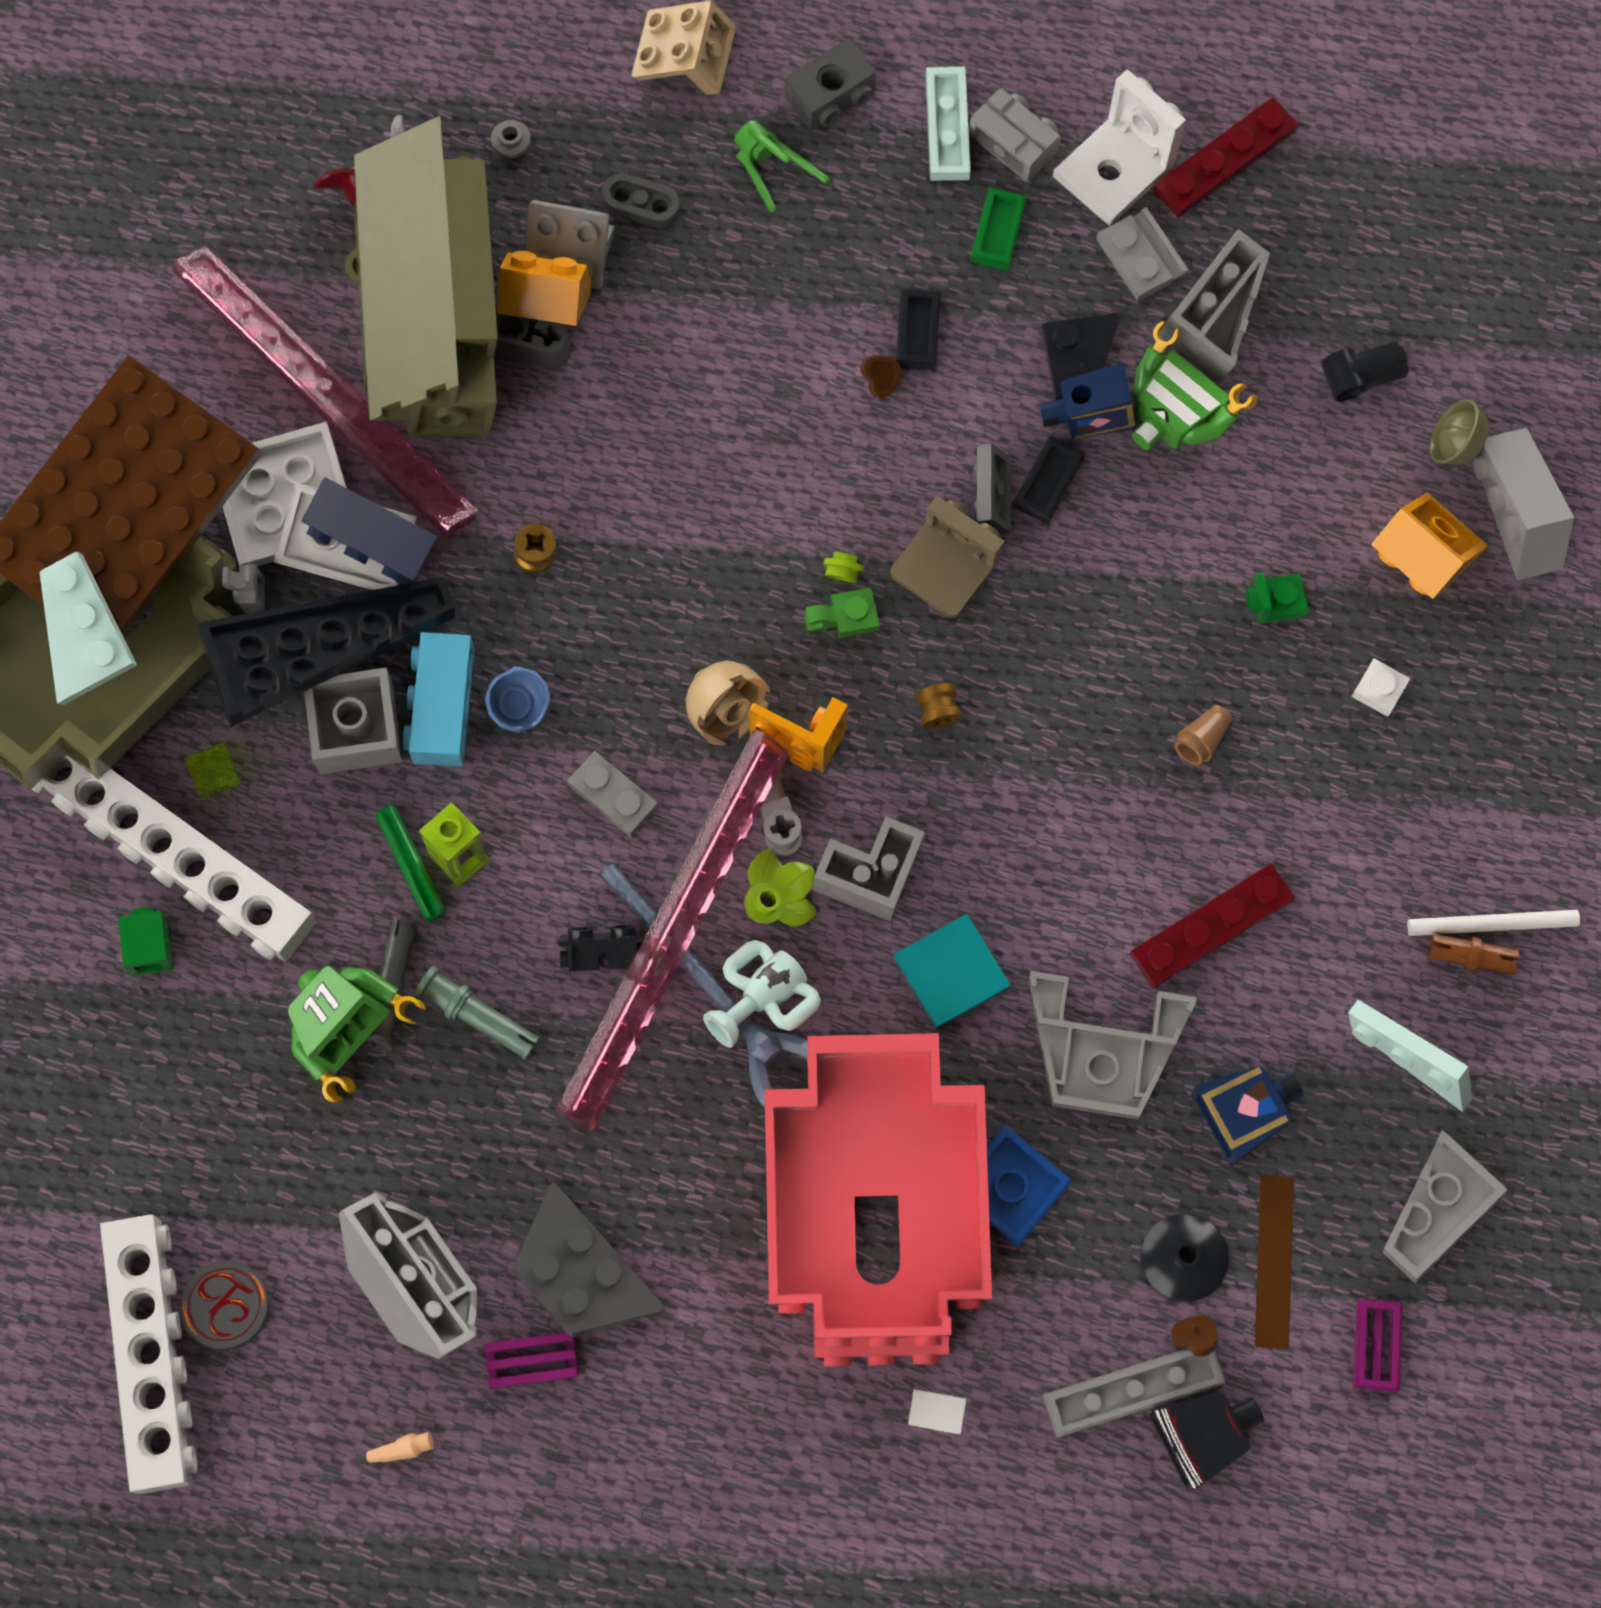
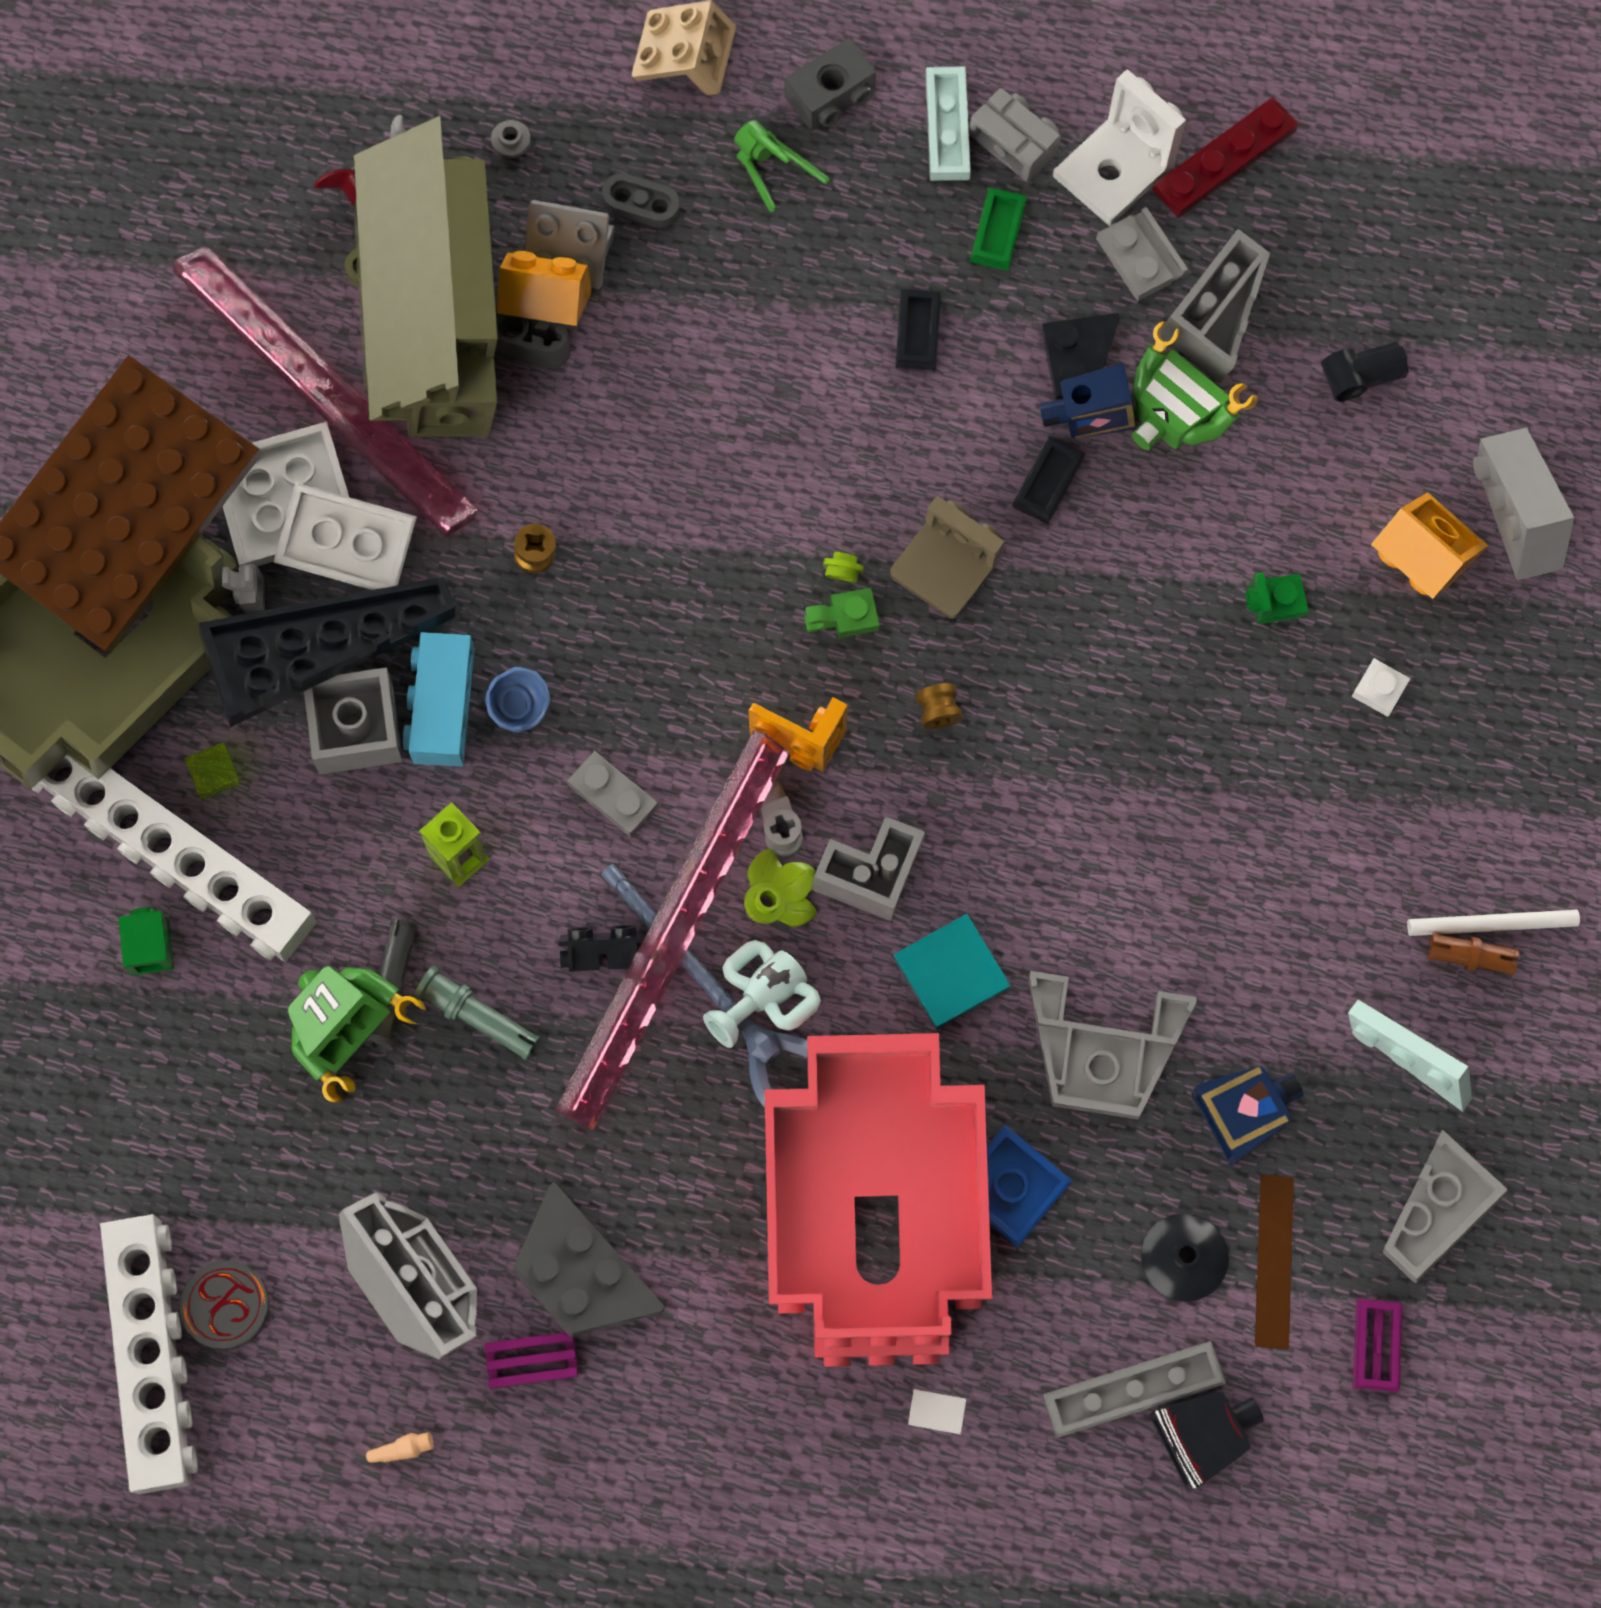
light aqua wing [39,551,137,705] -> none
dark blue brick [301,477,437,585] -> none
green axle [375,805,446,922] -> none
tan cylinder [685,660,770,746] -> none
reddish brown piece [860,355,901,398] -> none
dark grey plate [974,443,1011,535] -> none
dark red plate [1130,863,1296,989] -> none
reddish brown piece [1171,1316,1218,1357] -> none
medium nougat cone [1174,705,1232,766] -> none
olive hat [1429,399,1489,466] -> none

